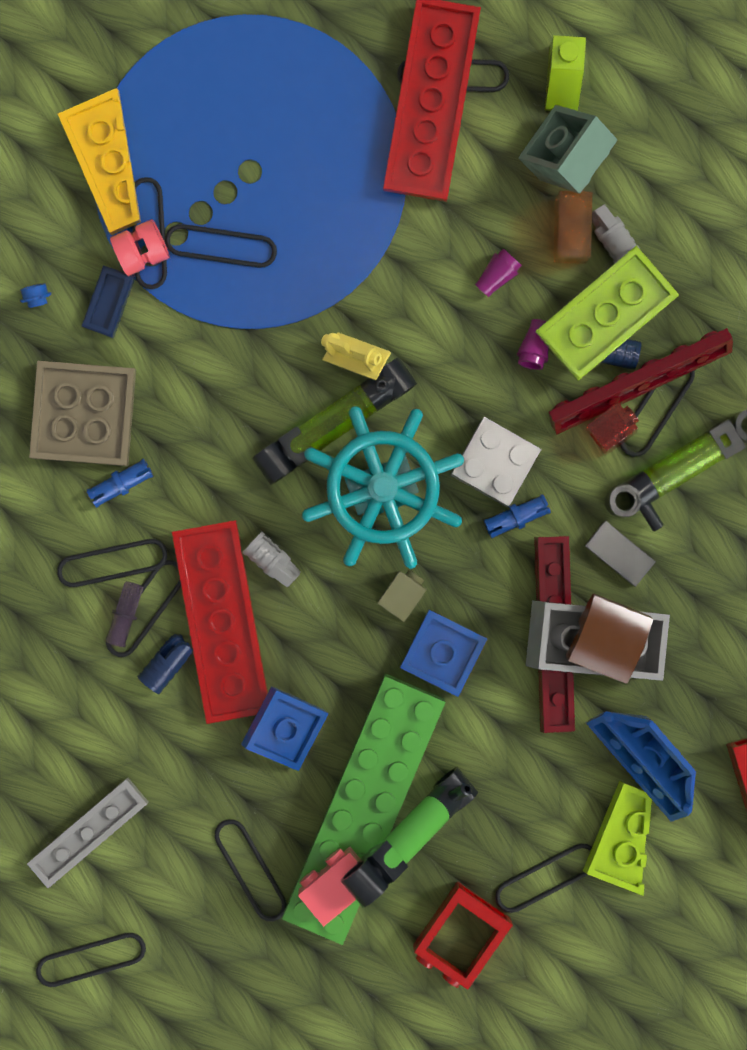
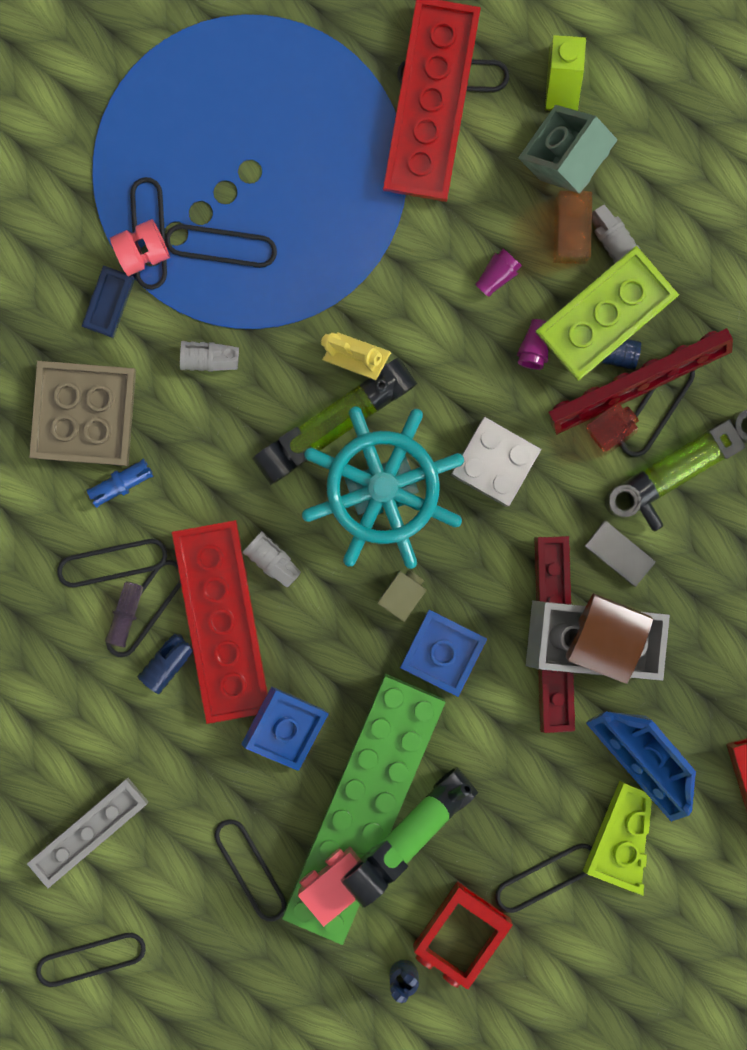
blue plate [20,283,51,308] -> none
yellow wing [58,88,141,235] -> none
blue pin [483,494,551,539] -> none
none -> light grey hinge [180,341,239,372]
none -> dark blue hinge [389,960,419,1003]

